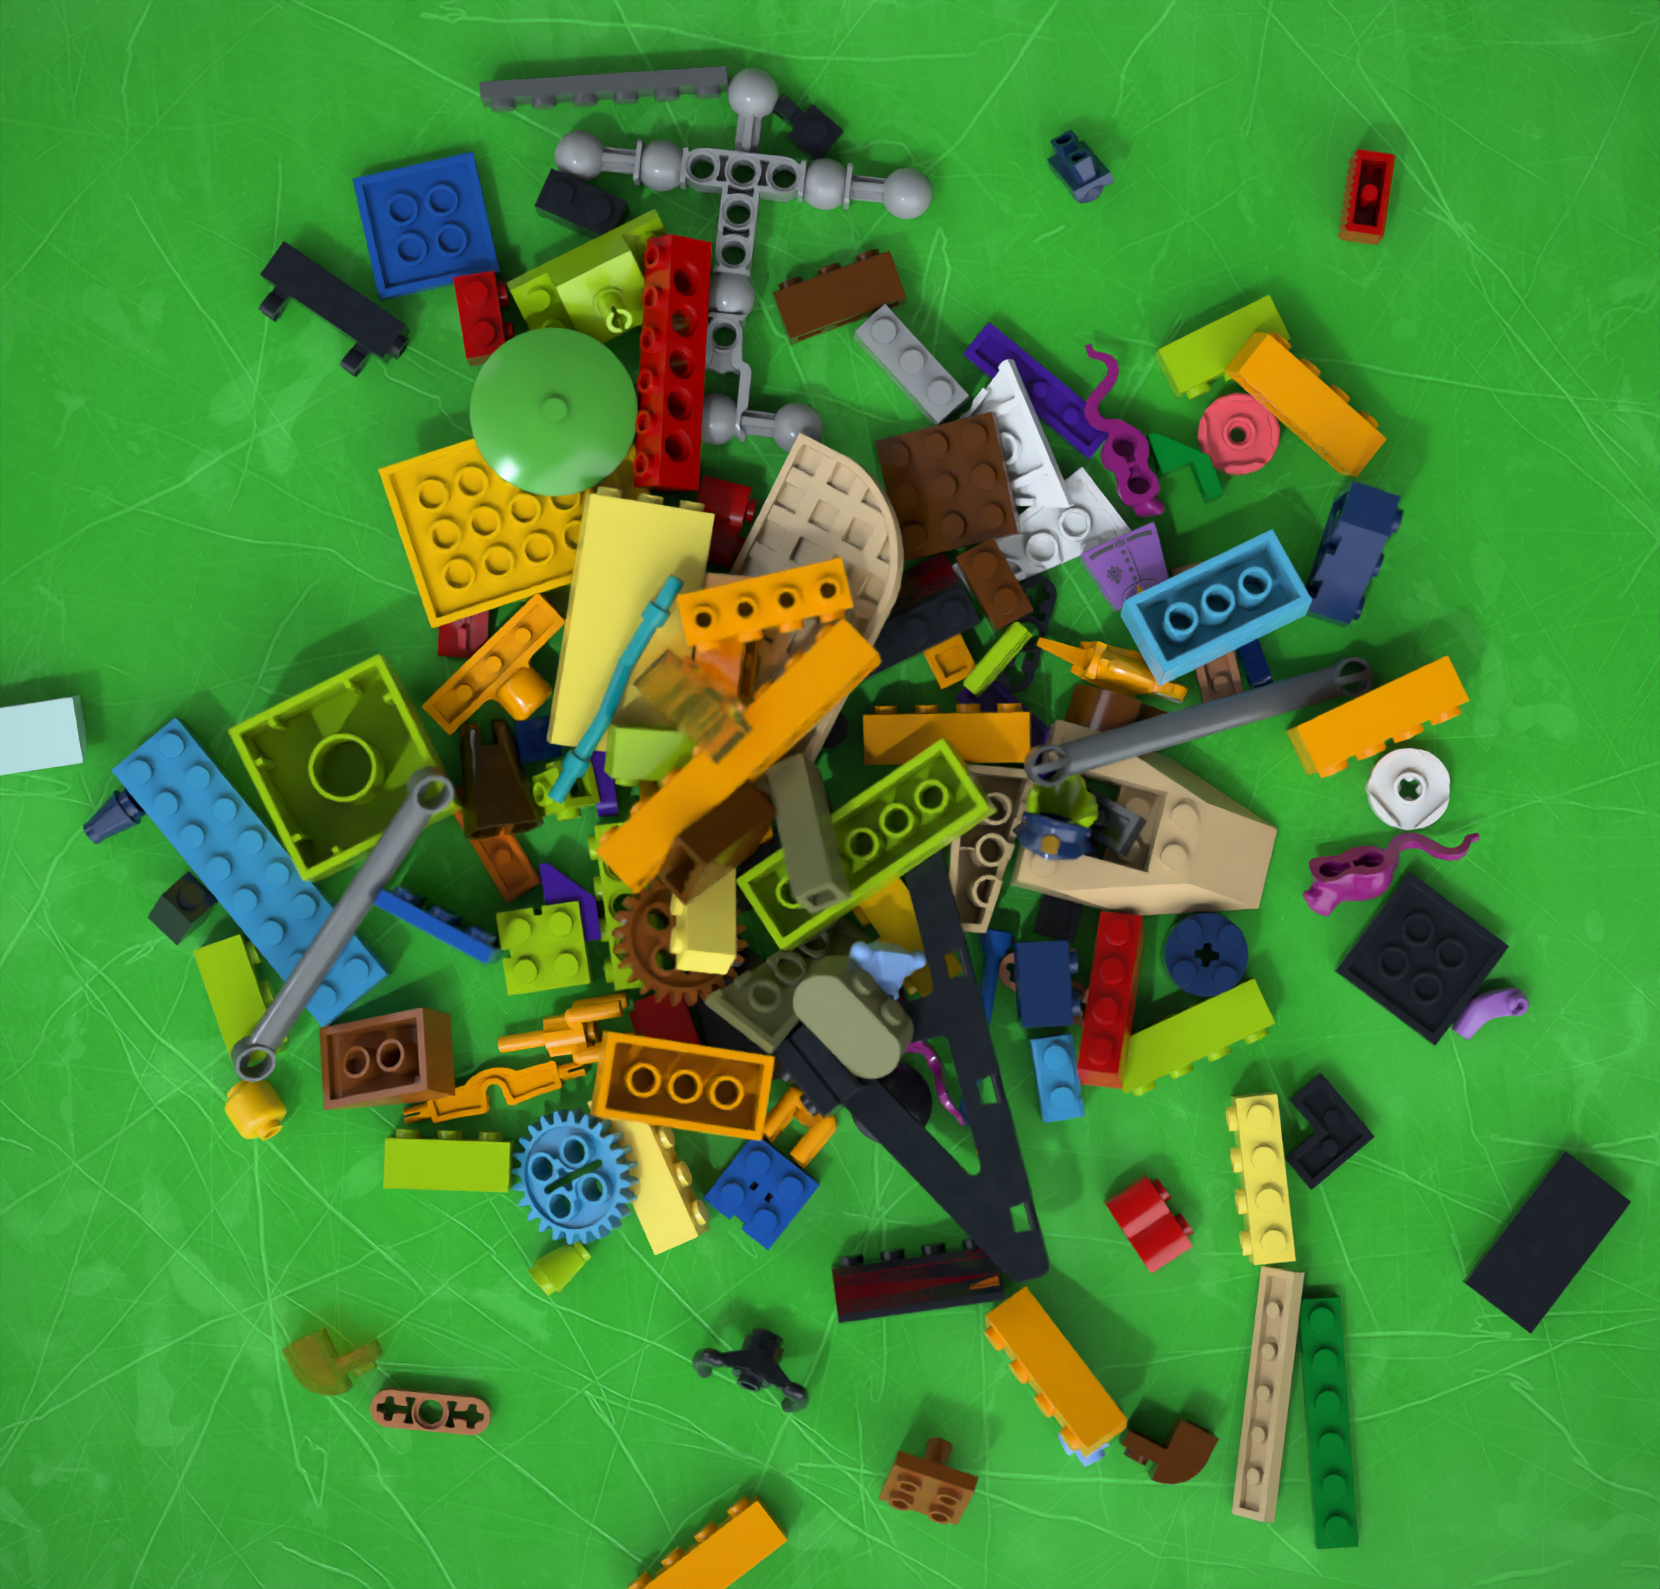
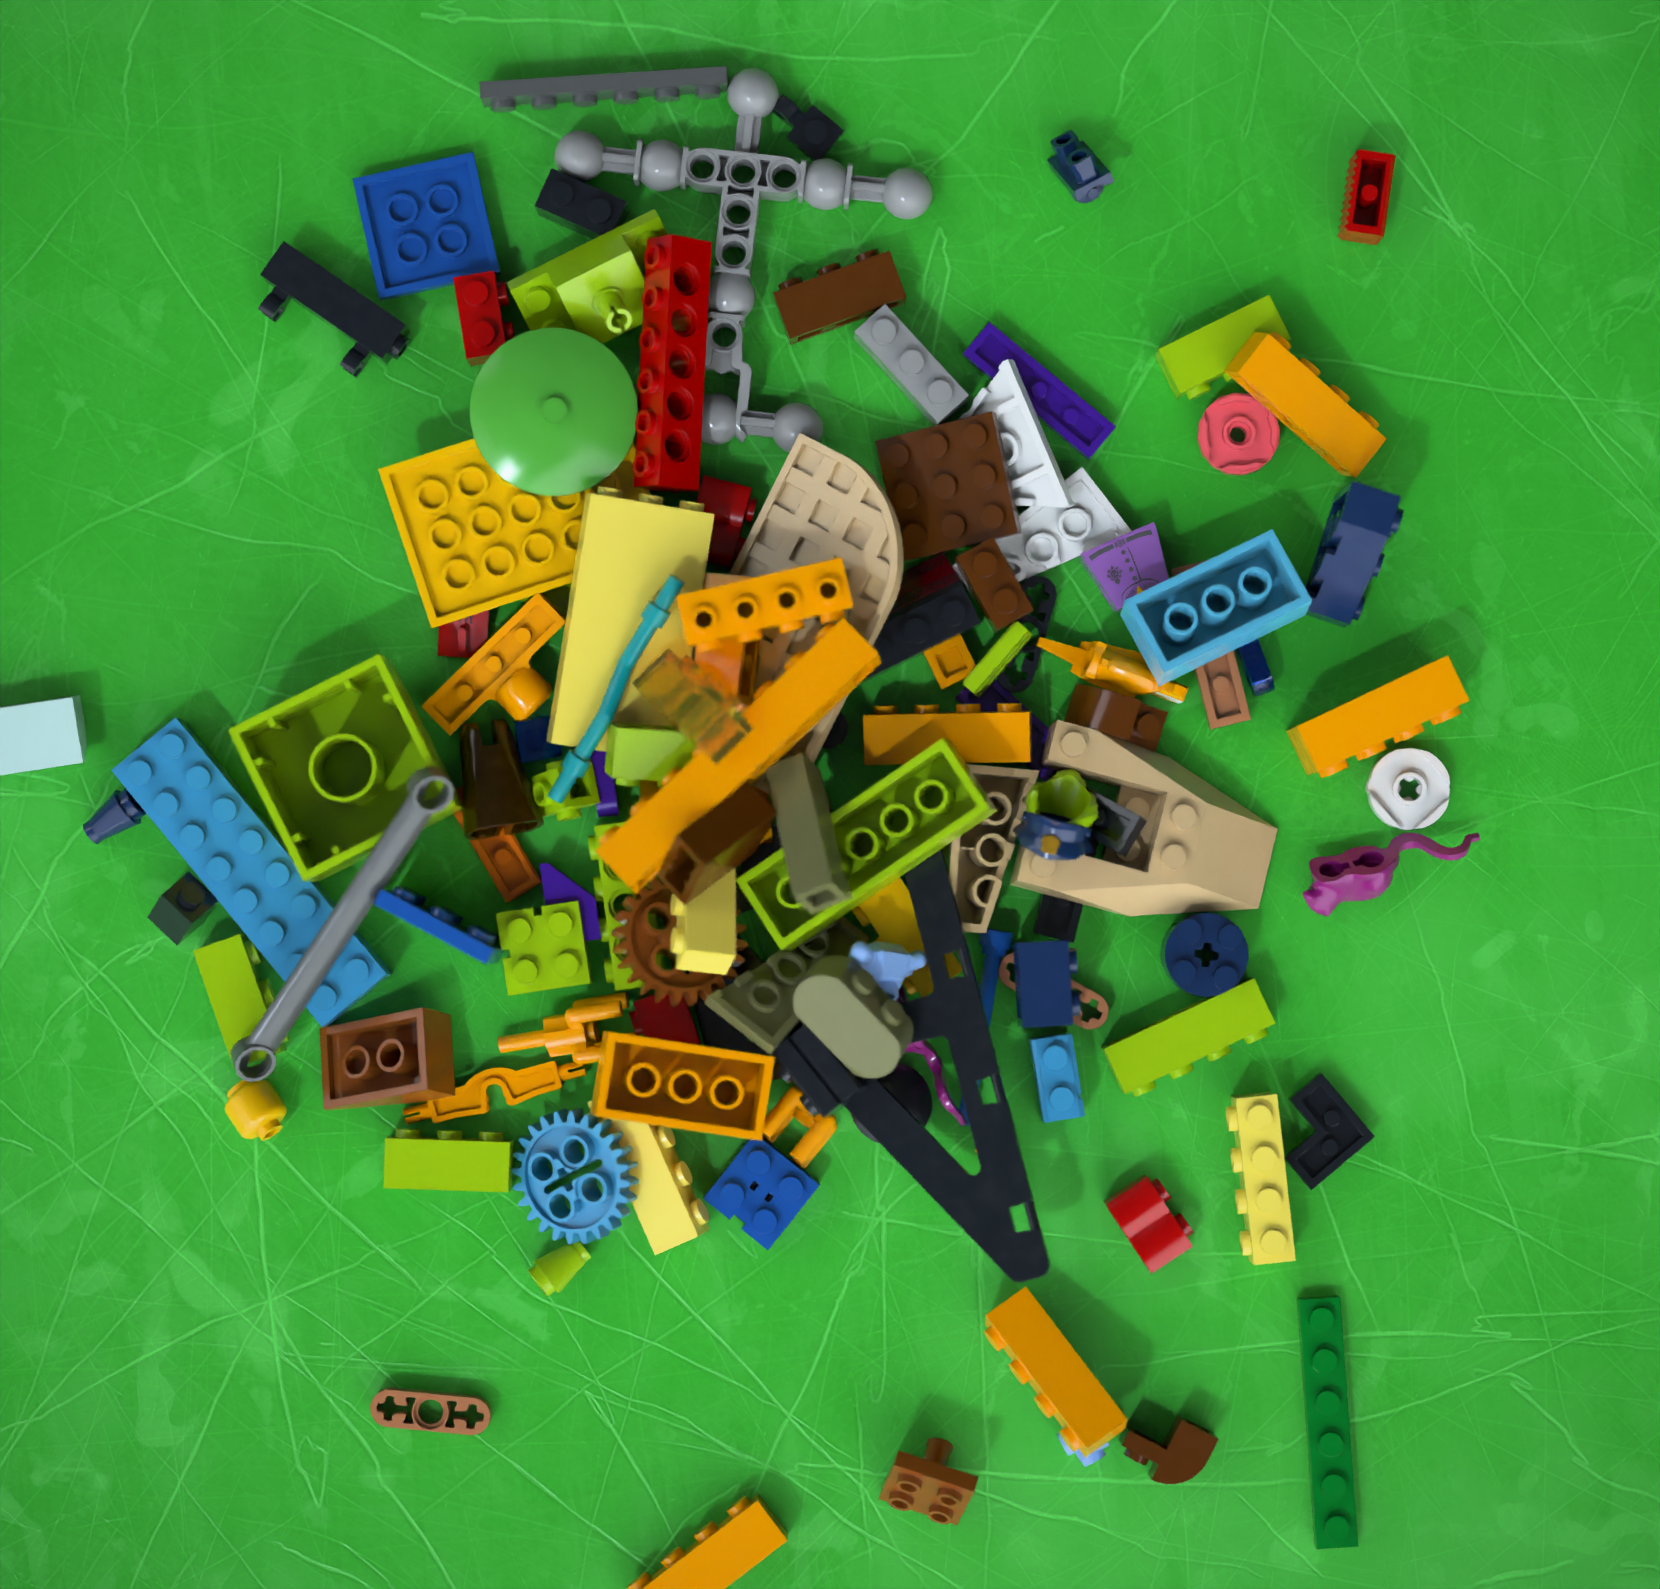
clear yellow brick [282,1327,383,1396] -> none
black piece [692,1328,809,1413] -> none
black slope [831,1238,1006,1324] -> none
dark grey piece [1024,656,1374,787] -> none
red brick [1077,911,1146,1089] -> none
magenta animal [1084,344,1164,518] -> none
green slope [1146,432,1224,504] -> none
tan plate [1232,1266,1304,1522] -> none
black plate [1334,872,1509,1046] -> none
medium lavender arm [1451,987,1529,1040] -> none
black tile [1462,1150,1631,1334] -> none

